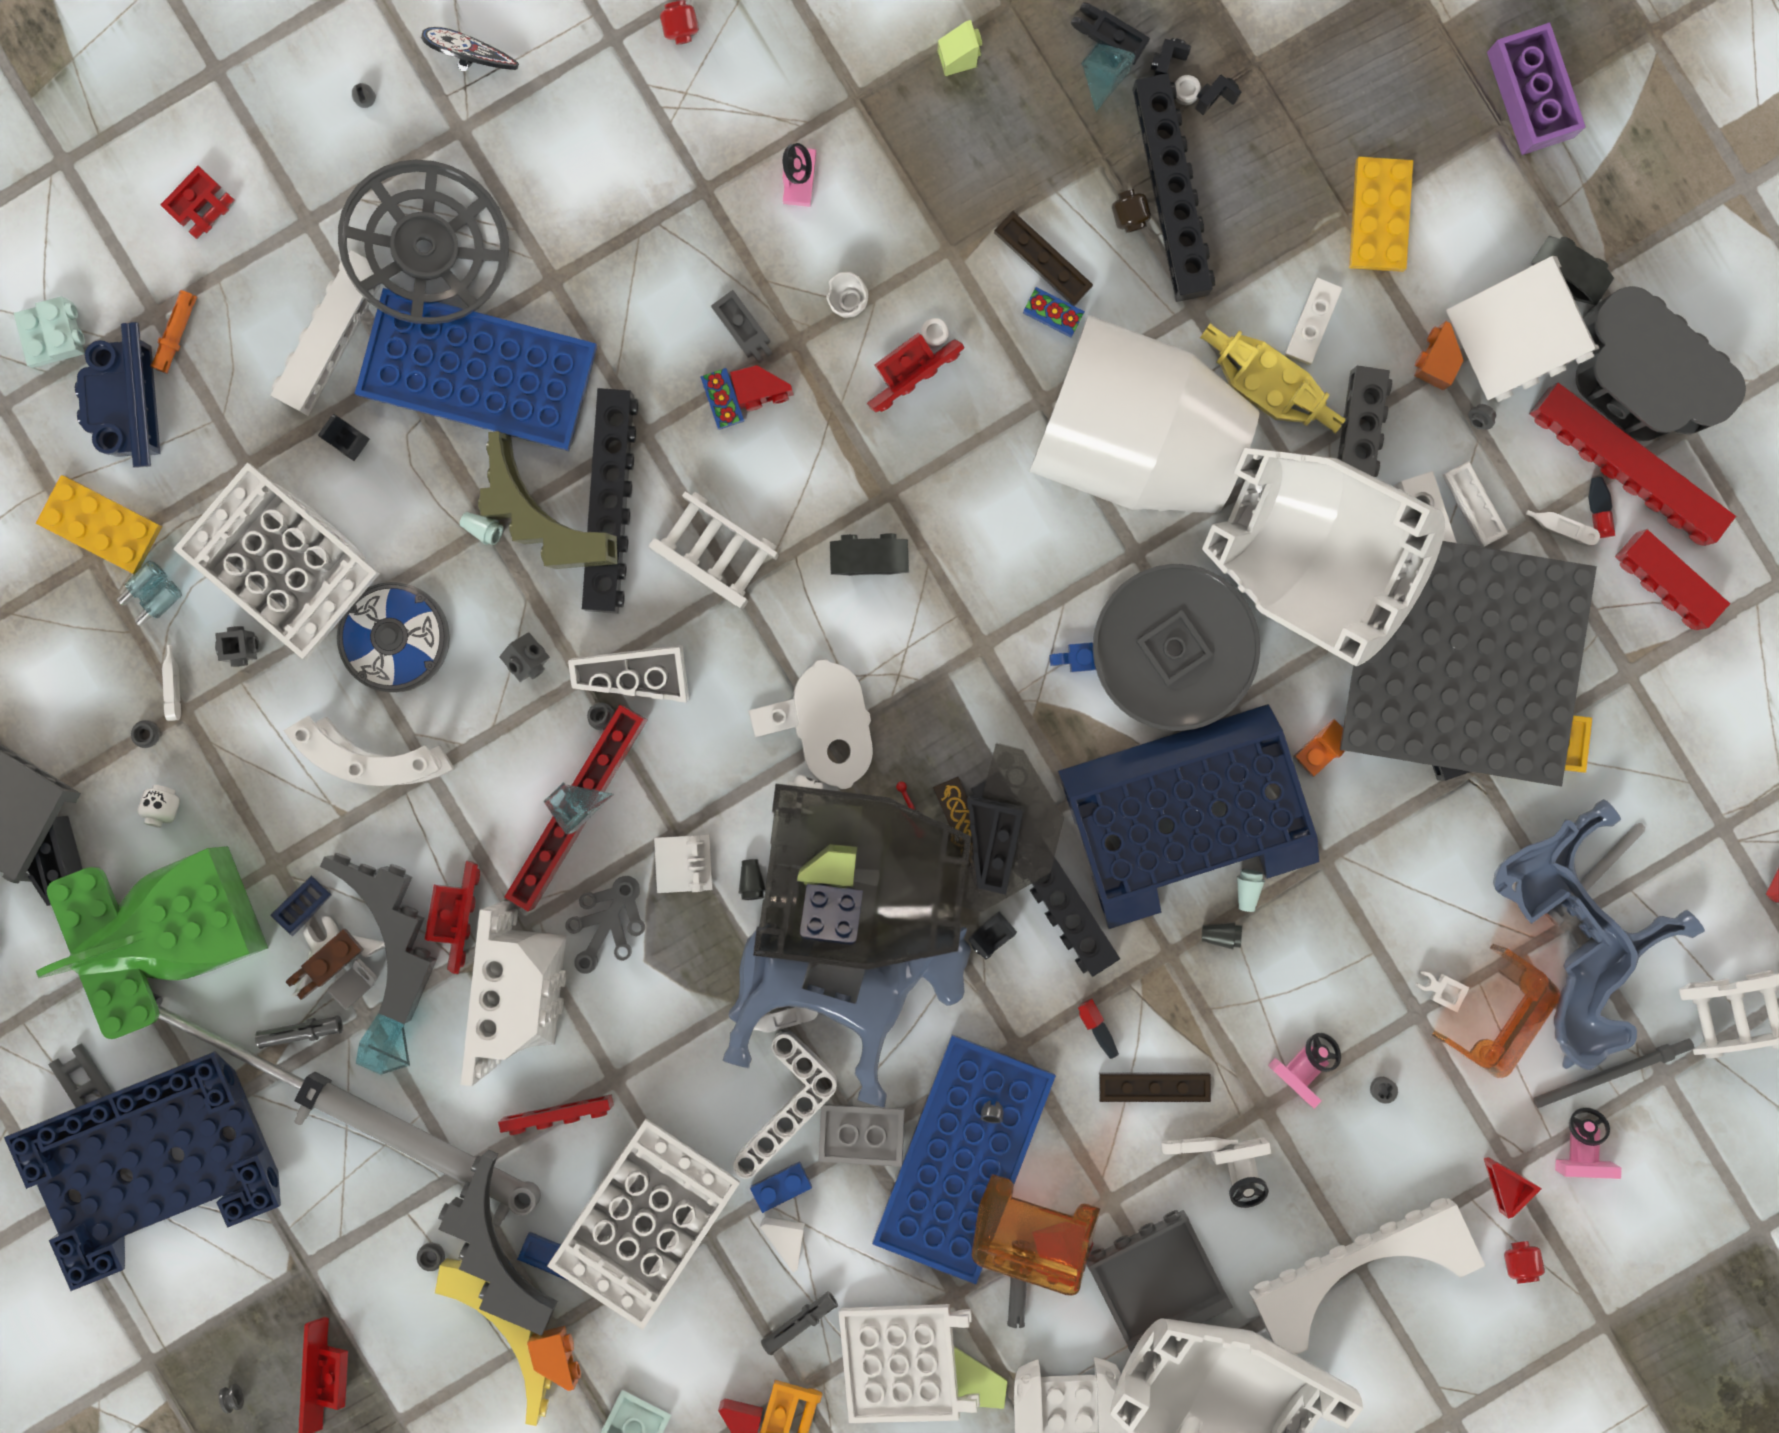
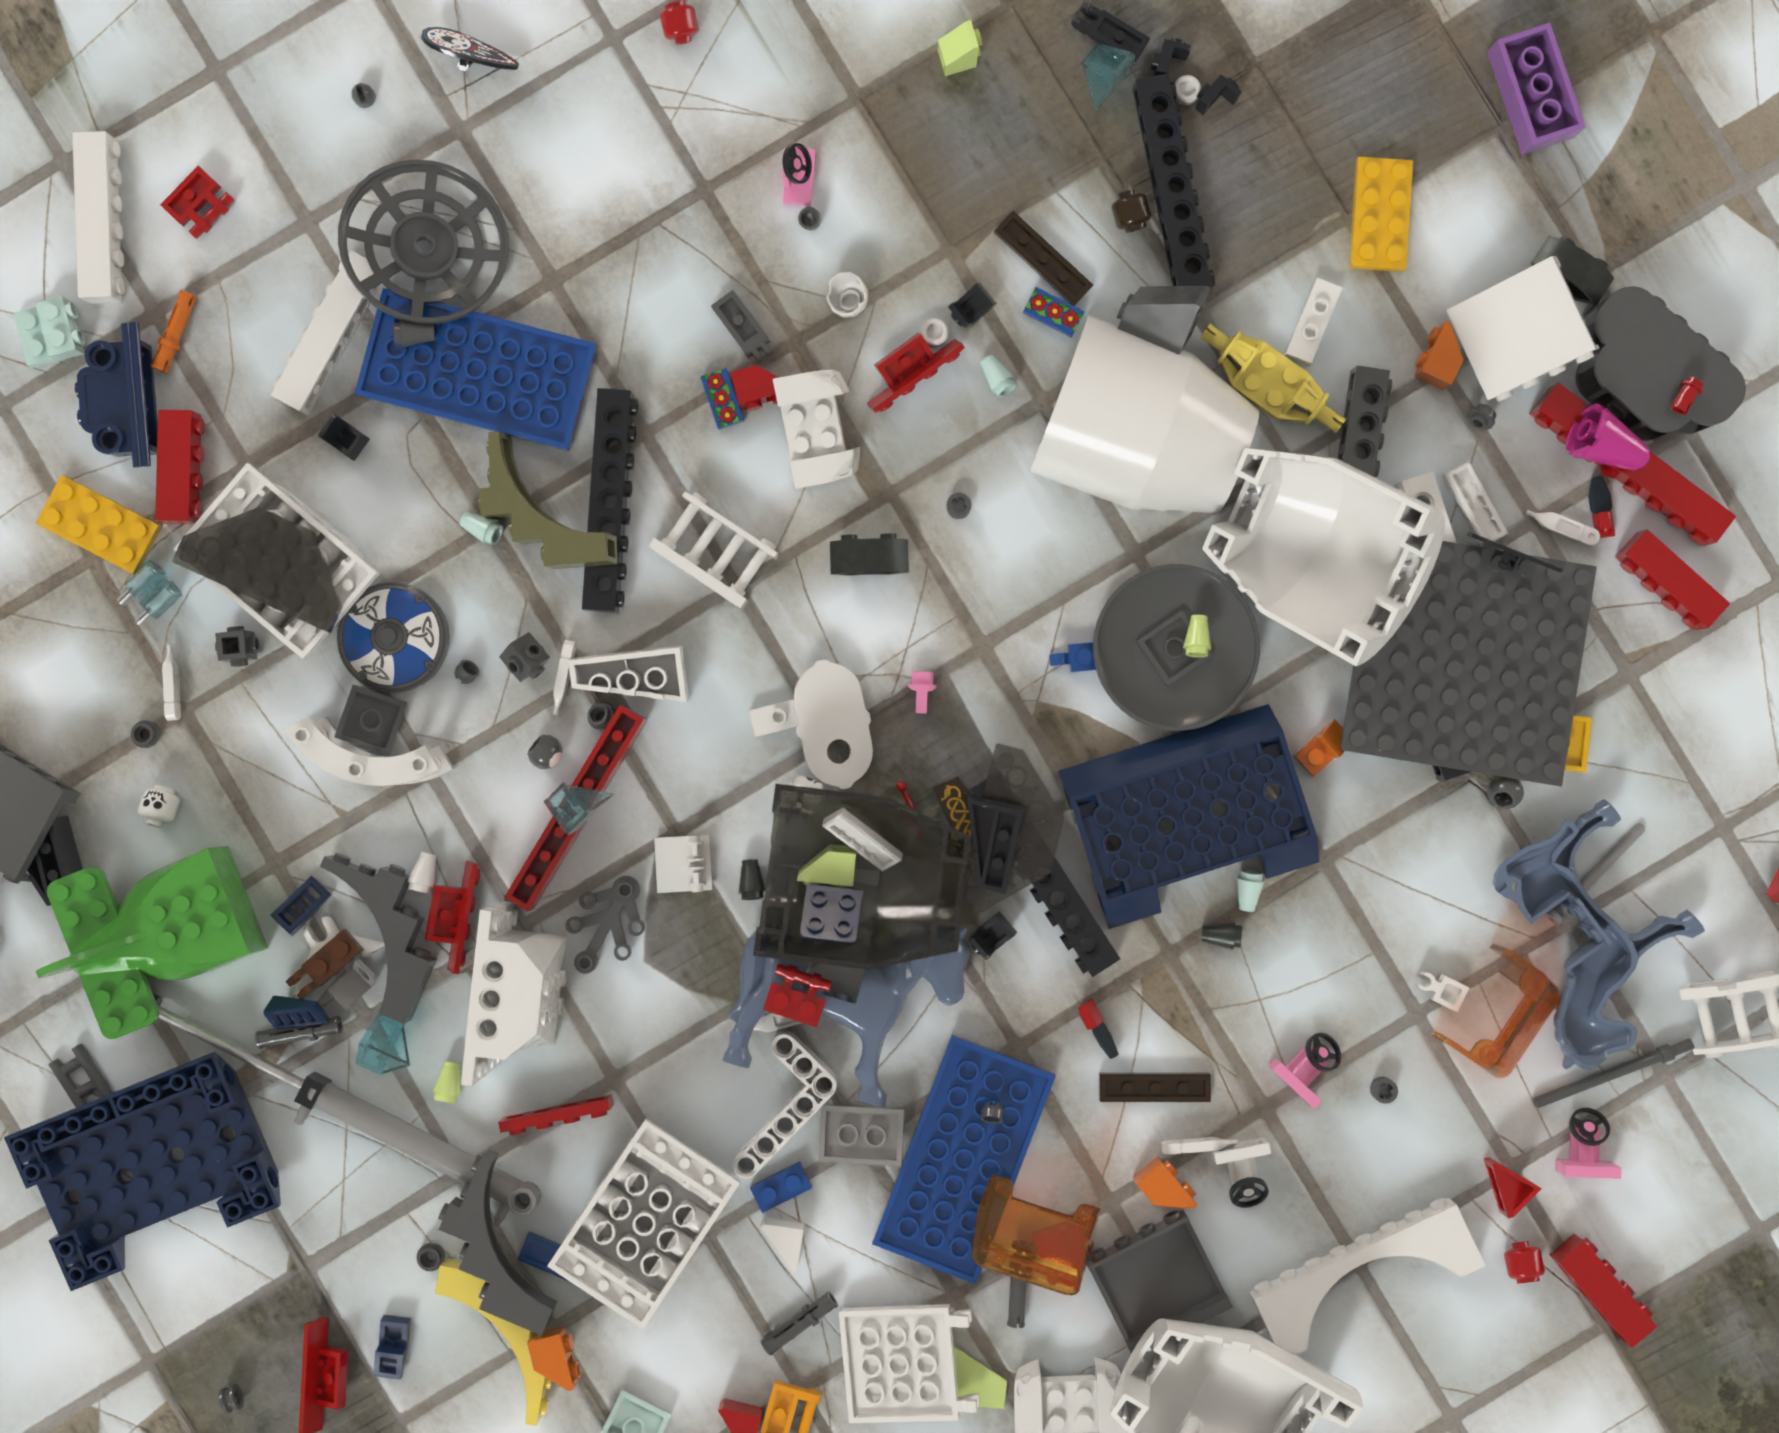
none -> white brick [72,131,125,304]
none -> red brick [155,410,205,524]
none -> clear smoke plate [171,507,343,633]
none -> dark blue slope [263,996,330,1028]
none -> dark grey hinge [334,684,407,755]
none -> dark blue slope [373,1315,411,1380]
none -> dark grey cone [393,320,435,348]
none -> white cone [407,852,437,894]
none -> yellowish green cone [433,1061,461,1103]
none -> dark grey hinge [454,660,479,684]
none -> dark grey piece [527,735,563,769]
none -> white piece [553,640,576,715]
none -> red plate [763,963,832,1028]
none -> white piece [773,369,861,489]
none -> dark grey hinge [798,207,822,231]
none -> white plate [822,807,903,871]
none -> bright pink piece [908,671,937,714]
none -> dark grey bush [946,492,971,519]
none -> black bracket [948,283,997,328]
none -> light aqua cone [980,355,1017,398]
none -> dark grey slope [1117,286,1211,355]
none -> orange slope [1133,1156,1198,1209]
none -> yellowish green cone [1183,615,1211,658]
none -> black shield [1467,531,1564,573]
none -> dark grey piece [1487,776,1524,809]
none -> red brick [1549,1234,1658,1348]
none -> dark pink cone [1565,404,1650,471]
none -> red pin [1669,376,1704,415]

